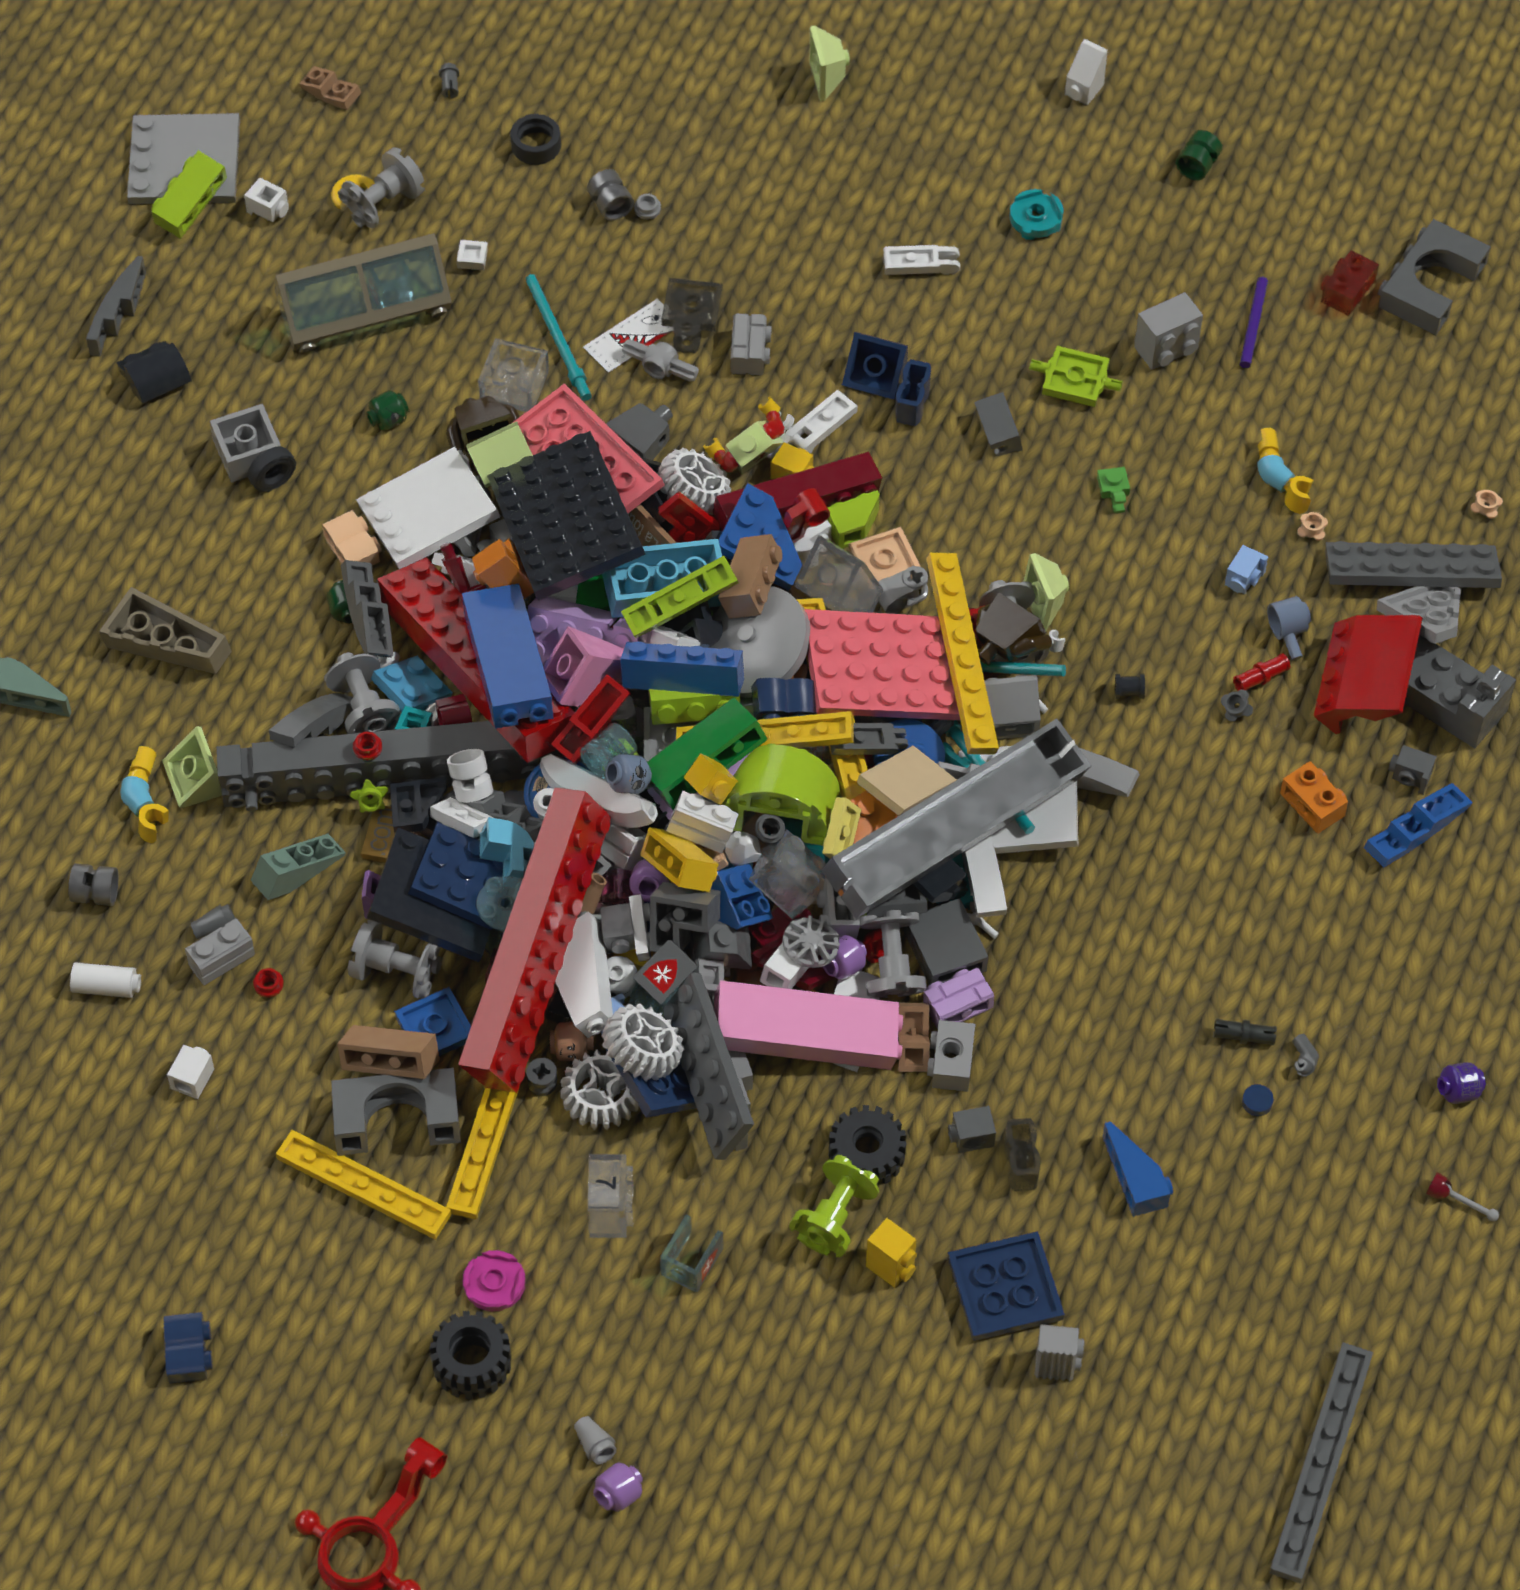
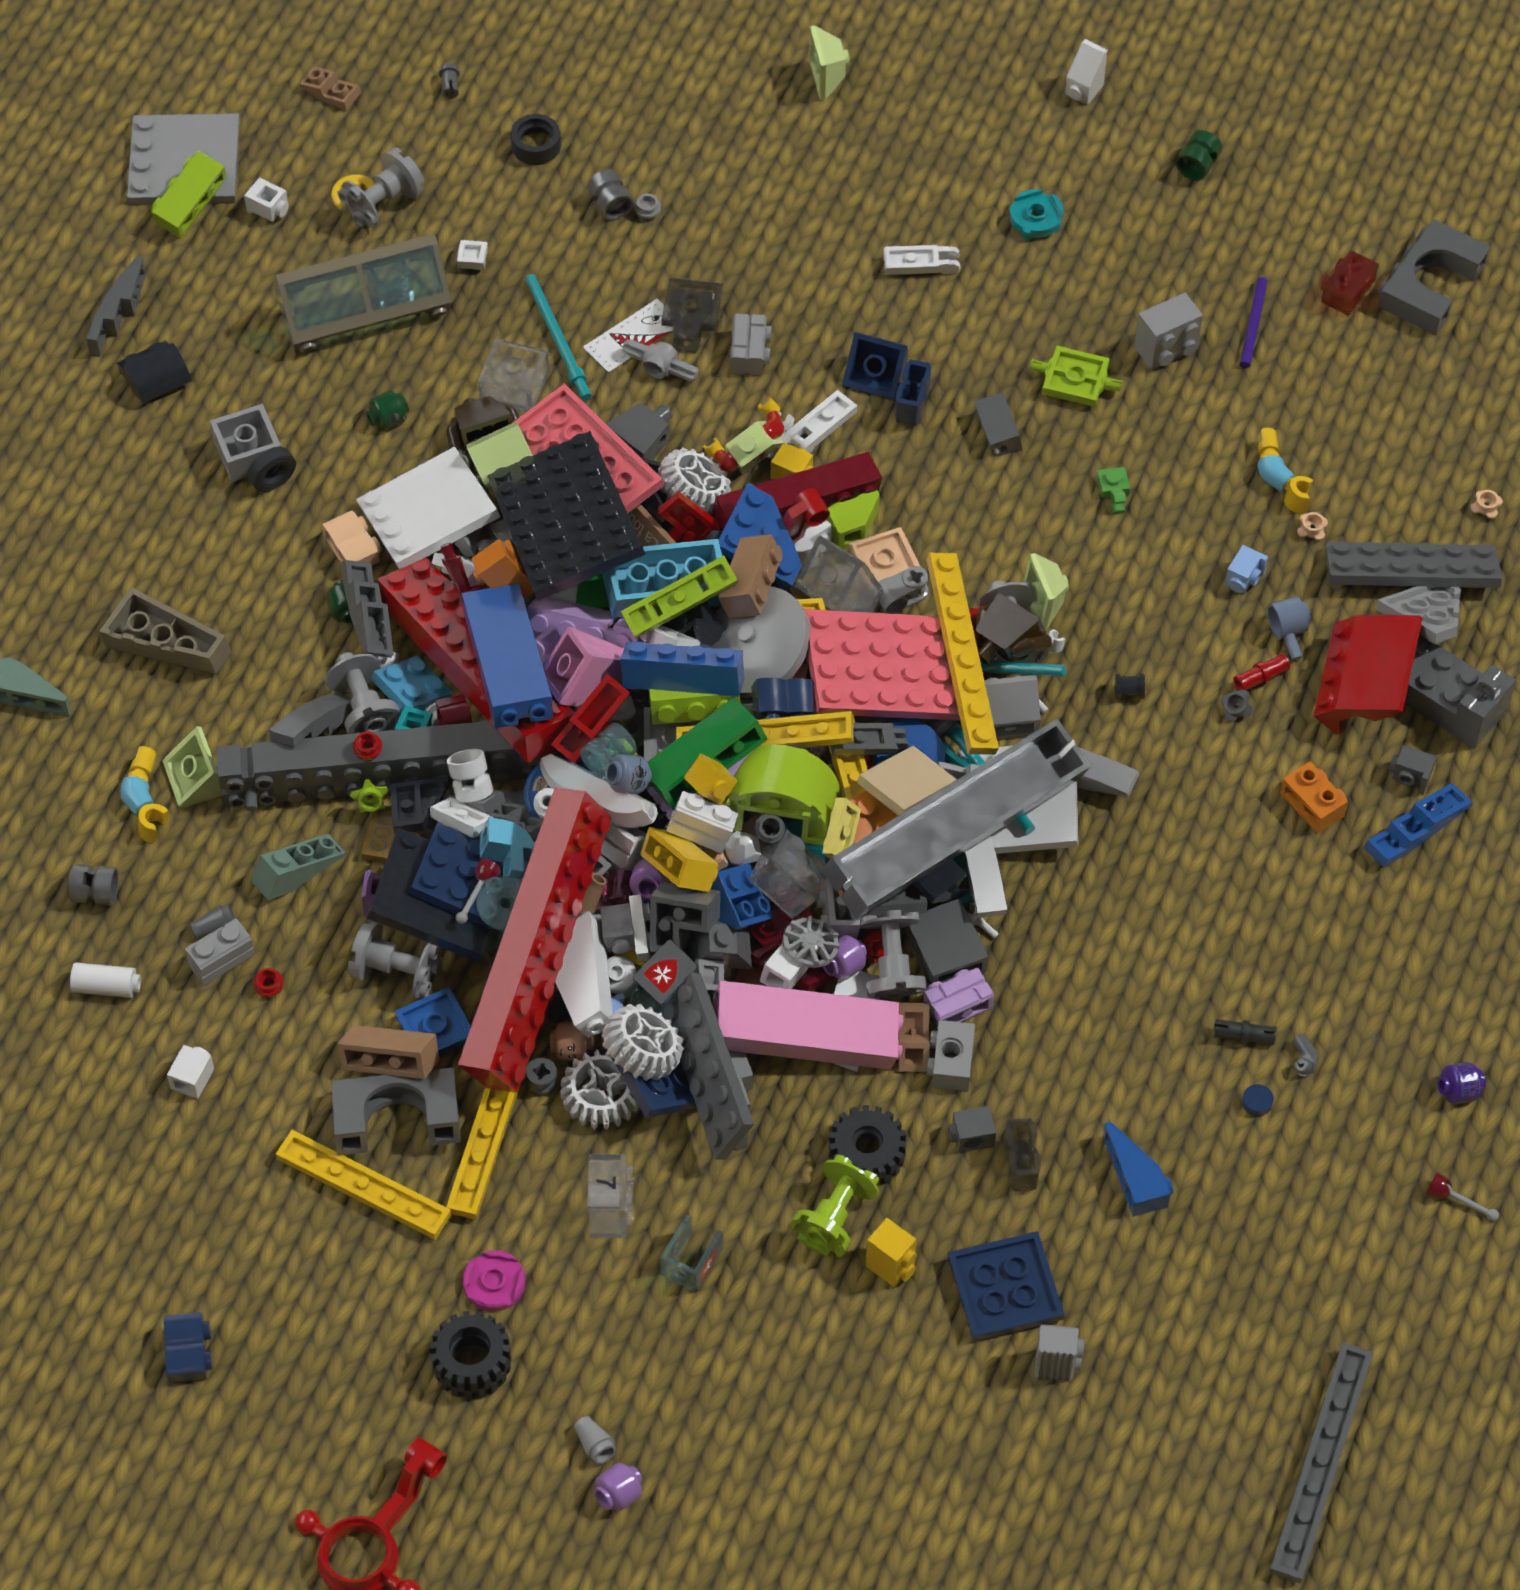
none -> hinge [456,859,501,924]

